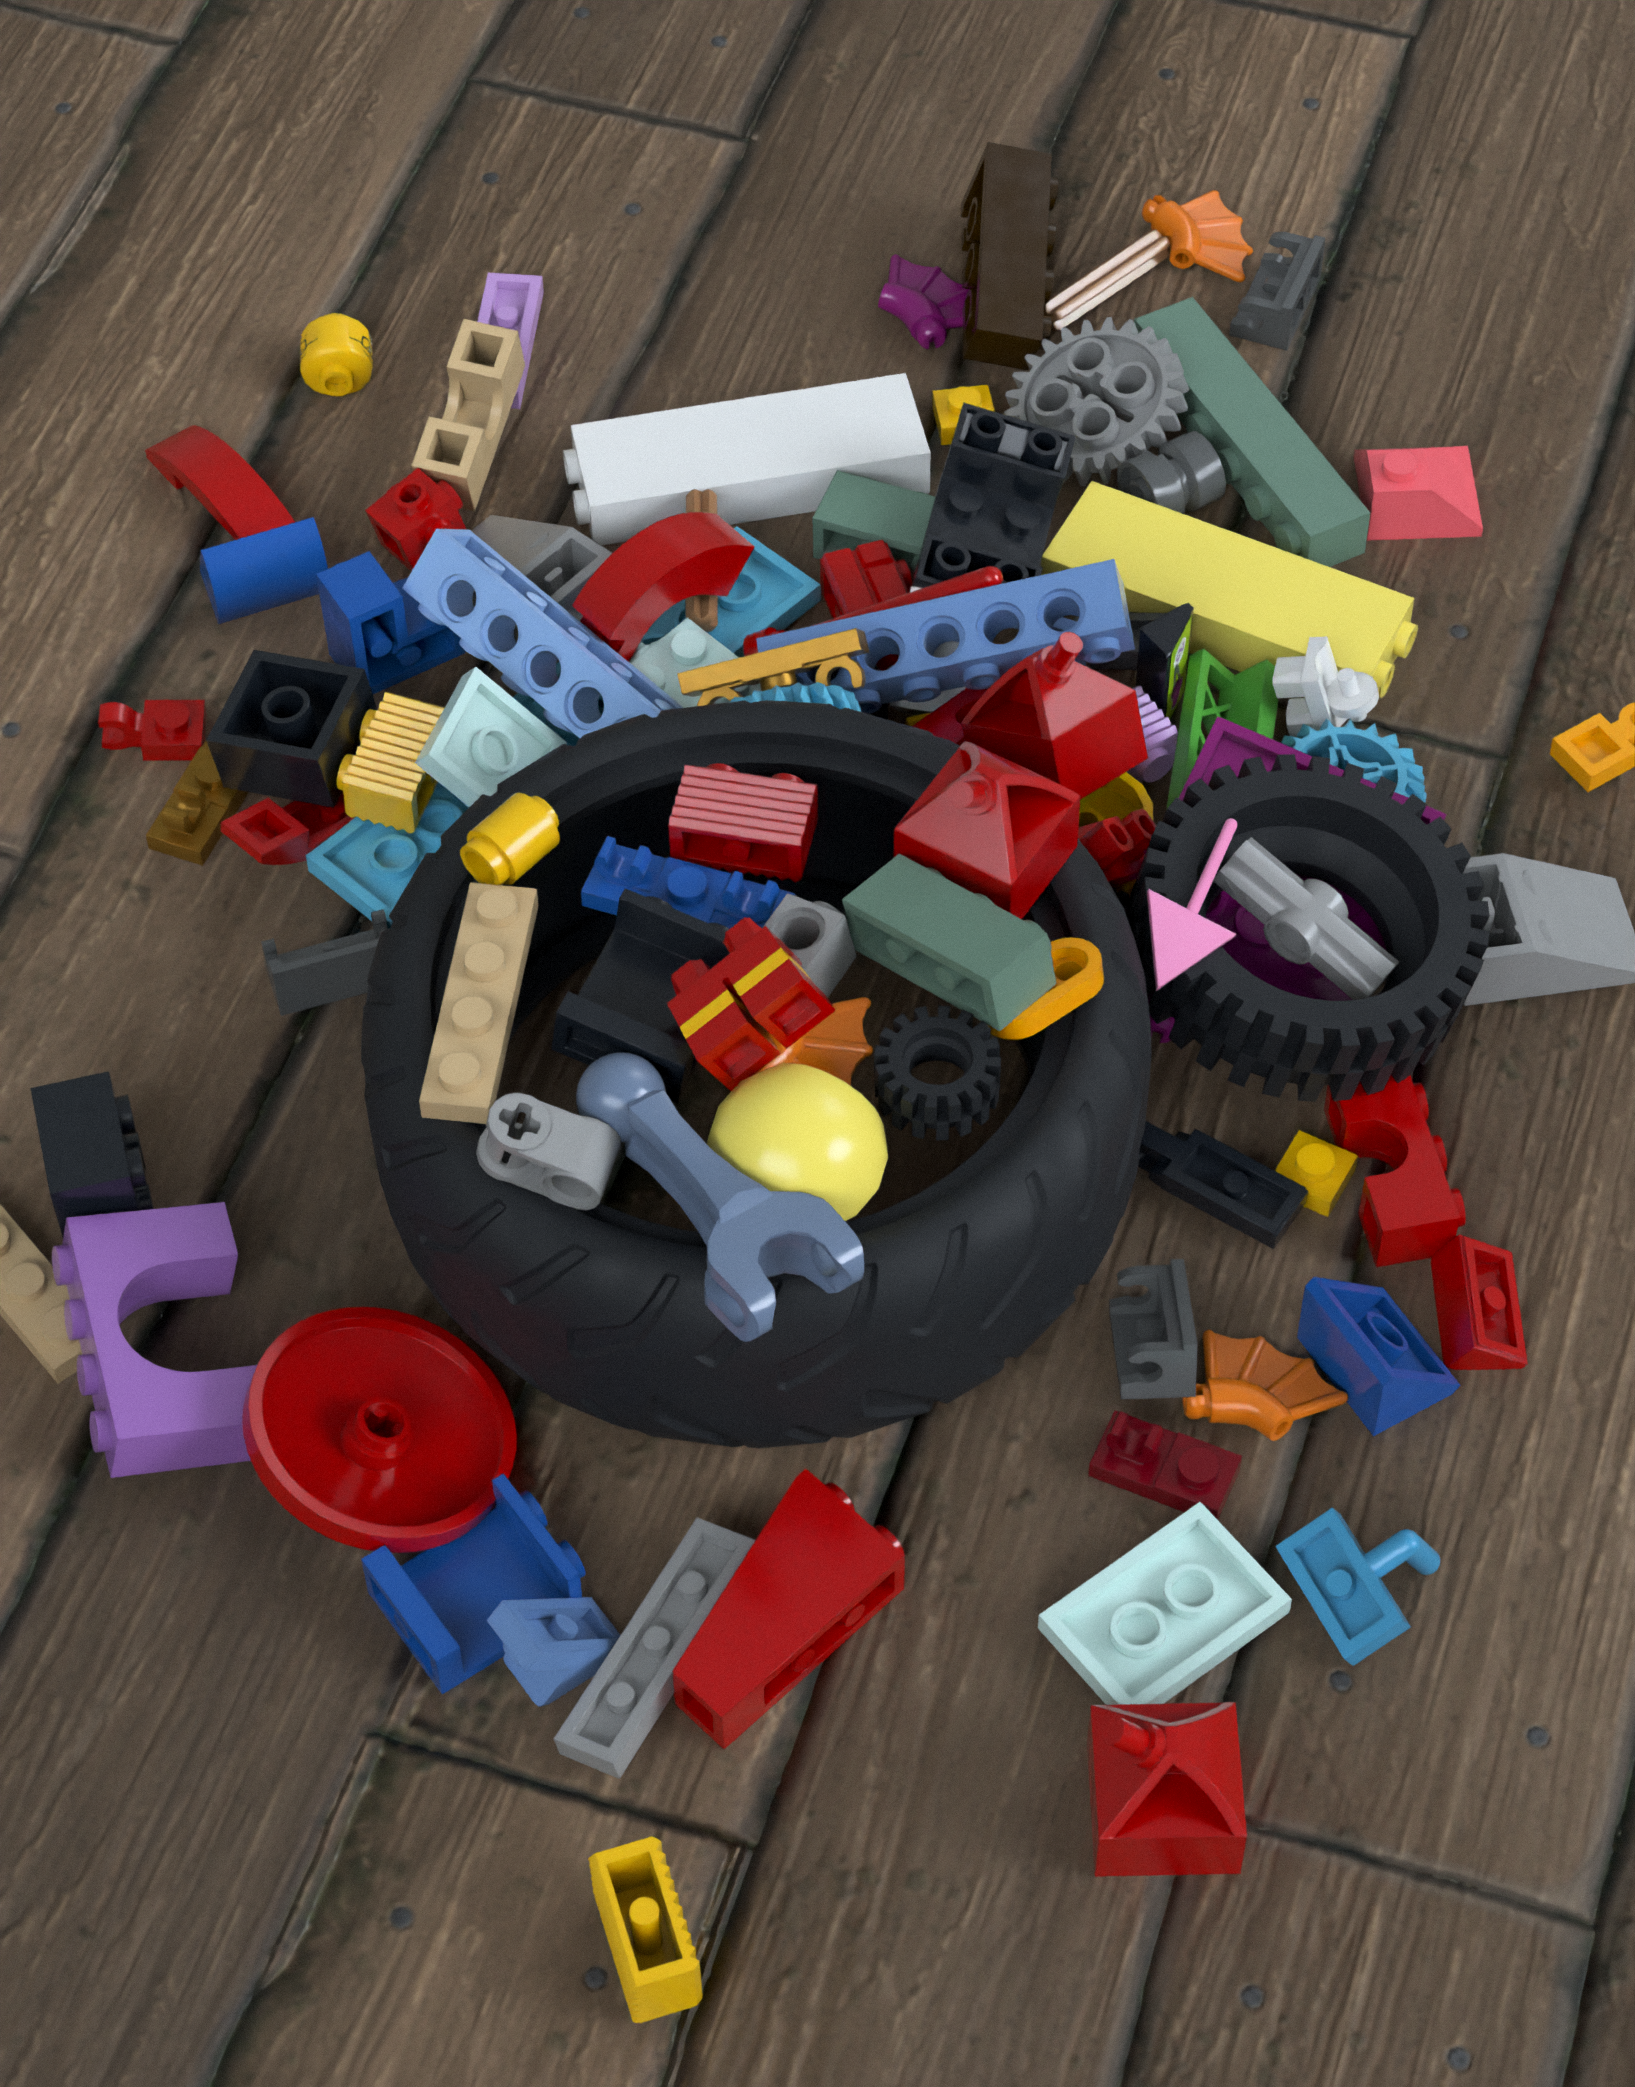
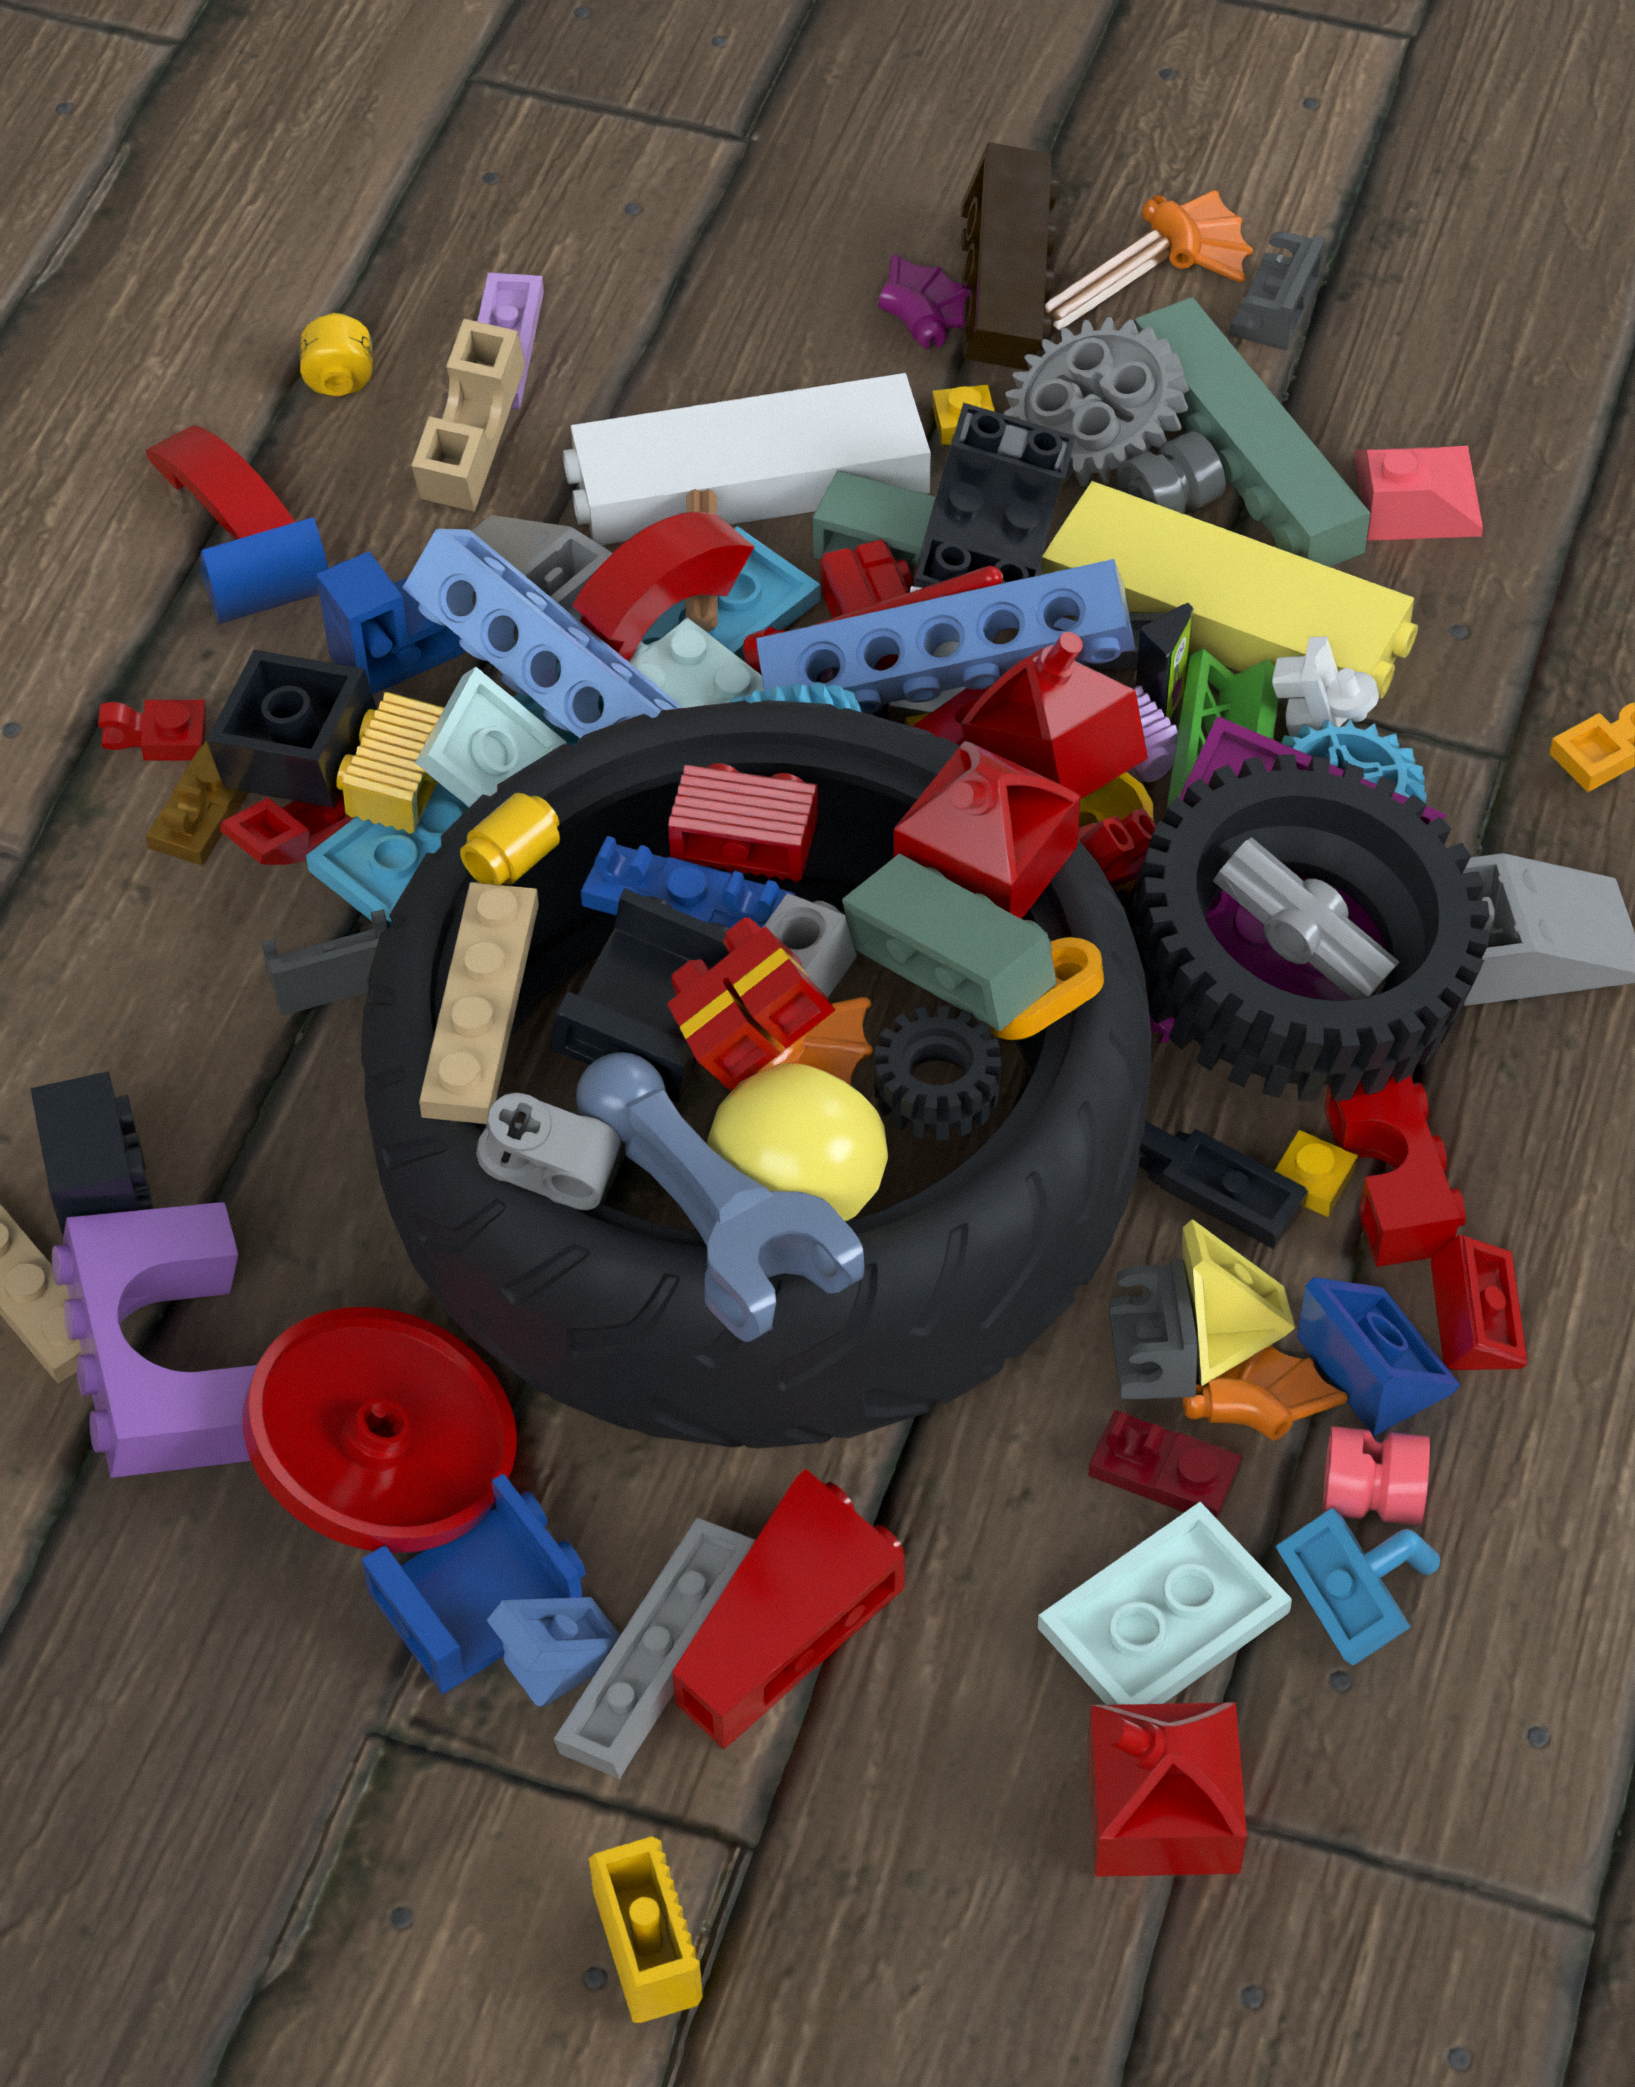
red brick [365,468,467,572] -> none
plate [677,628,870,706] -> none
bright pink piece [1147,818,1237,991] -> none
none -> light yellow slope [1182,1219,1295,1386]
none -> coral wheel [1323,1426,1430,1526]

